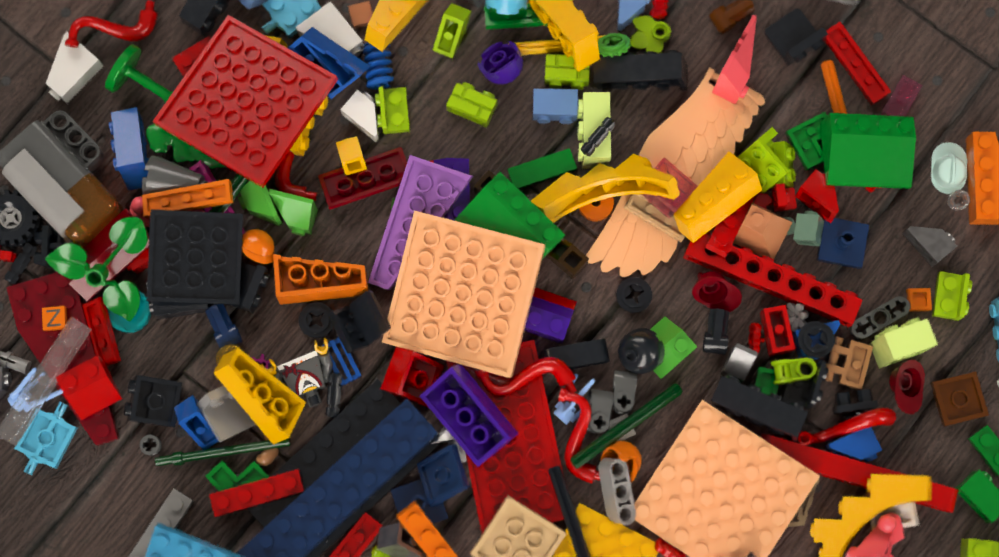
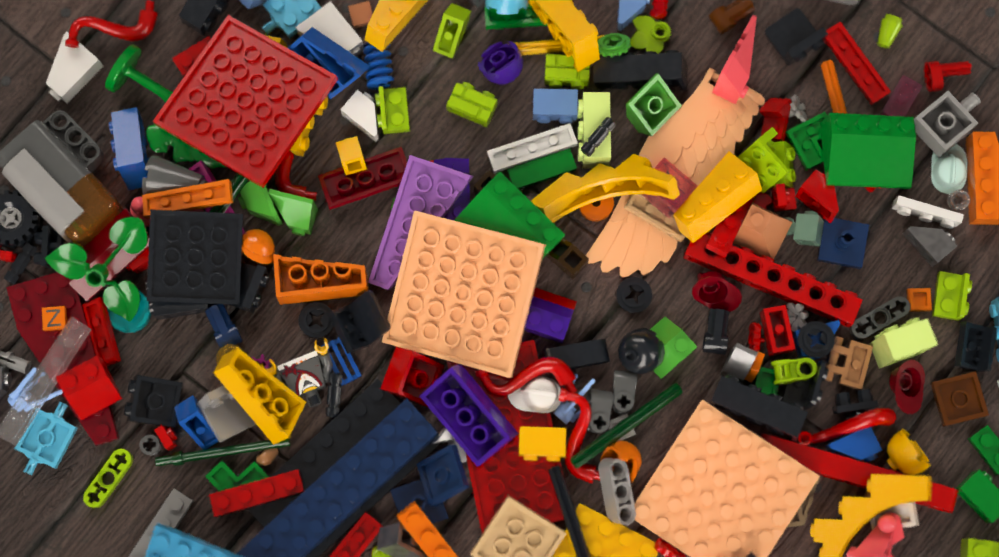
none -> lime beam [83,449,133,508]
none -> red plate [154,425,178,451]
none -> white plate [487,123,578,173]
none -> white piece [508,376,561,413]
none -> yellow brick [519,427,566,462]
none -> bright green slope [626,73,682,136]
none -> orange tile [745,351,765,383]
none -> red slope [759,98,792,142]
none -> light grey plant [789,95,807,122]
none -> lime cone [877,14,902,48]
none -> yellow cylinder [887,429,931,475]
none -> white plate [892,196,964,229]
none -> light grey brick [914,91,981,158]
none -> red piece [924,61,972,92]
none -> black bracket [954,322,997,372]

